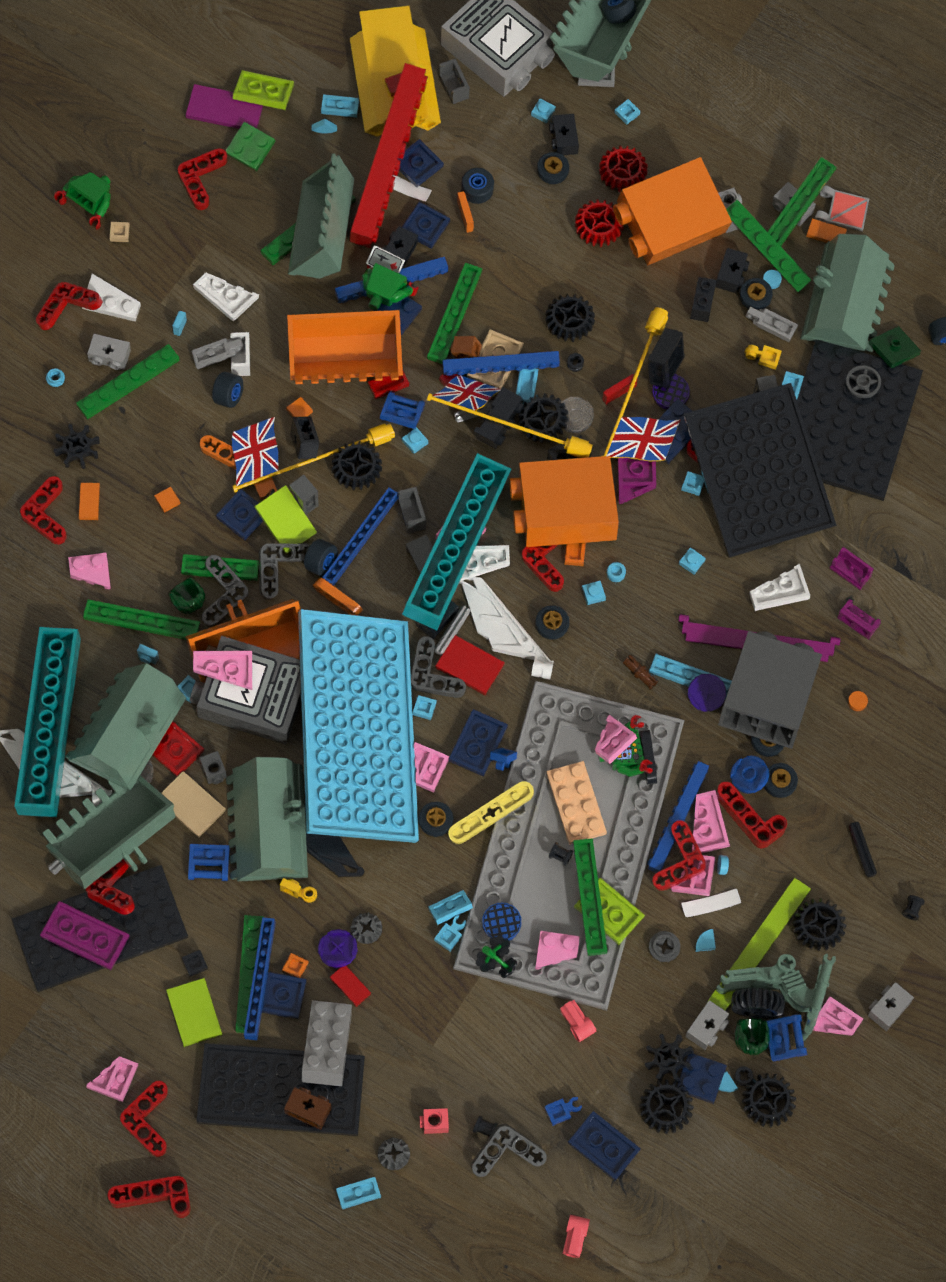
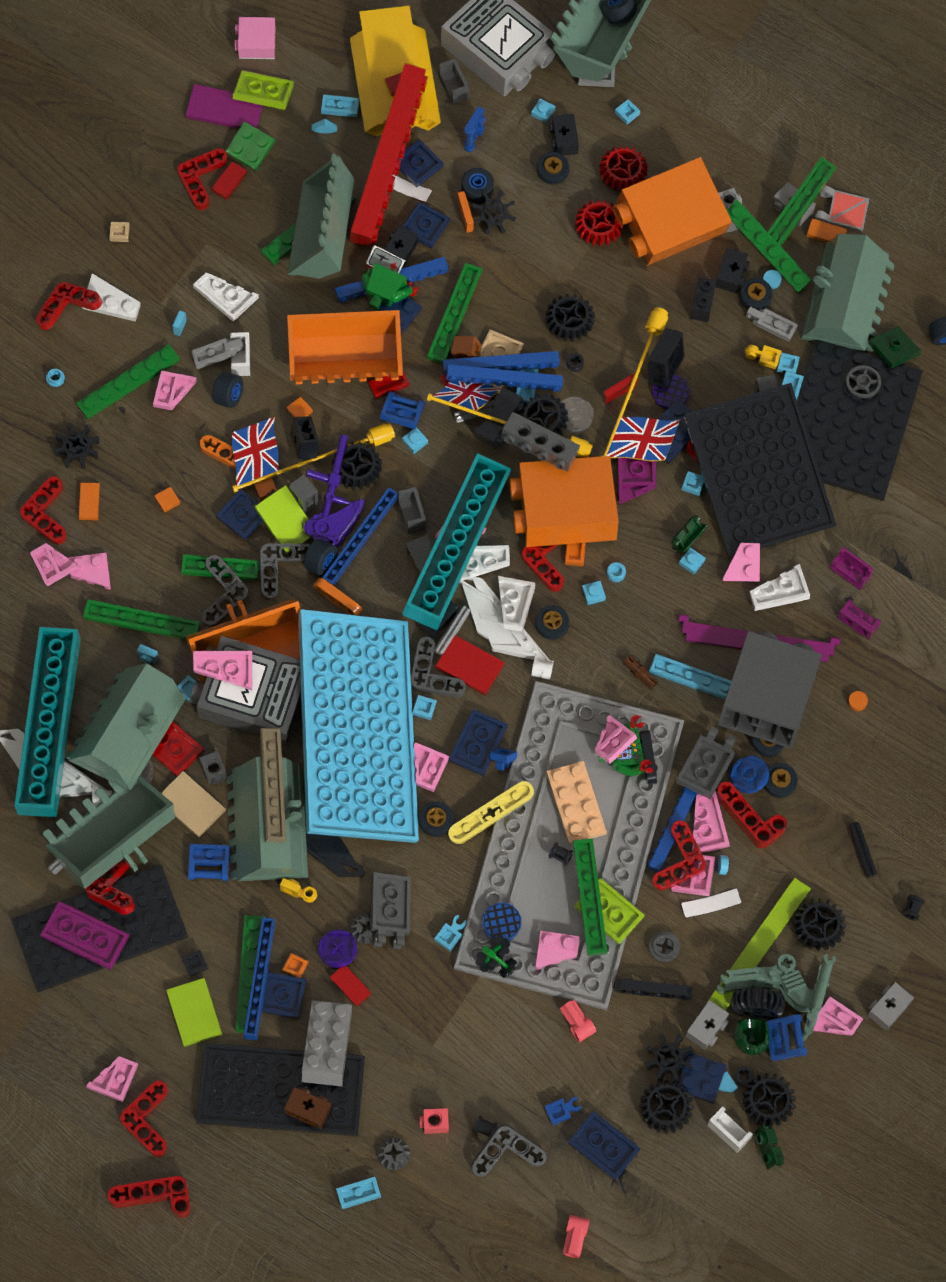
green torso [54,172,111,230] -> none
light grey brick [87,334,131,370] -> none
dark green hair [168,577,206,614] -> none
medium azure plate [428,890,473,925] -> none
dark purple tile [688,674,726,712] -> none
medium azure tile [695,929,716,952] -> none
none -> bright pink wing [30,543,79,586]
none -> bright pink wing [153,371,197,410]
none -> red tile [211,162,247,200]
none -> bright pink piece [235,17,276,59]
none -> dark tan tile [260,728,286,843]
none -> dark purple bar [303,434,365,547]
none -> dark grey tile [370,872,411,950]
none -> blue piece [446,364,563,392]
none -> blue plate [464,106,486,152]
none -> black gear [472,190,516,234]
none -> white wing [498,576,535,632]
none -> dark grey brick [501,412,580,472]
none -> black beam [614,979,692,1000]
none -> dark green hinge [671,515,708,553]
none -> dark grey tile [675,727,736,800]
none -> white panel [707,1107,753,1153]
none -> bright pink wing [722,543,760,582]
none -> dark green hinge [754,1125,785,1170]
none -> medium azure plate [777,353,800,374]

